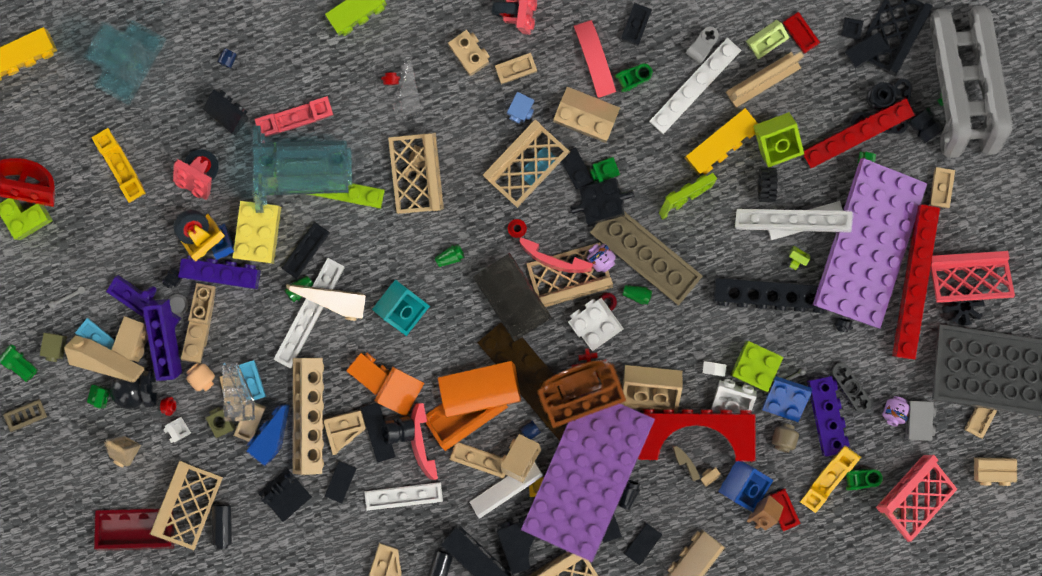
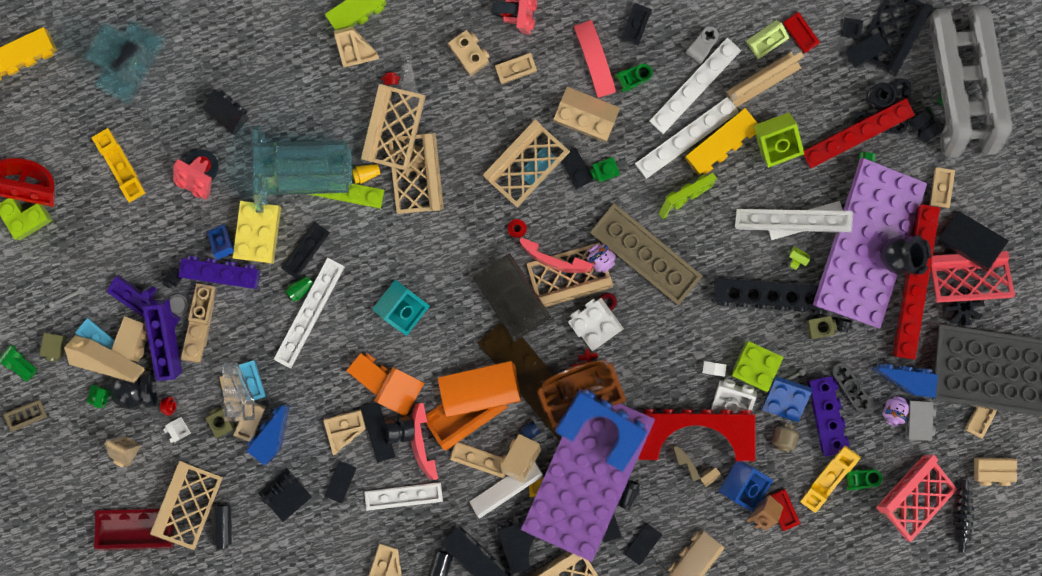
plate [173,210,225,261] -> none
light nougat head [186,363,215,392] -> none
dark blue hose [217,48,237,69] -> none
coral slope [255,96,333,138] -> none
slope [286,284,366,321] -> none
tan brick [292,358,324,475] -> none
green cone [435,244,465,267] -> none
medium blue brick [507,92,534,124] -> none
black plate [570,178,635,225] -> none
tan slope [621,365,682,413] -> none
green cone [623,285,652,305] -> none
black tyre [758,168,778,202] -> none
none -> black plate [109,41,140,72]
none -> tan wing [334,26,379,68]
none -> yellow cone [351,164,381,184]
none -> tan fence [361,84,426,171]
none -> blue arch [555,389,648,472]
none -> white plate [635,97,739,179]
none -> olive brick [806,316,837,339]
none -> blue slope [872,364,938,398]
none -> black tile [880,236,931,275]
none -> black tile [938,211,1009,271]
none -> black piece [953,480,974,552]

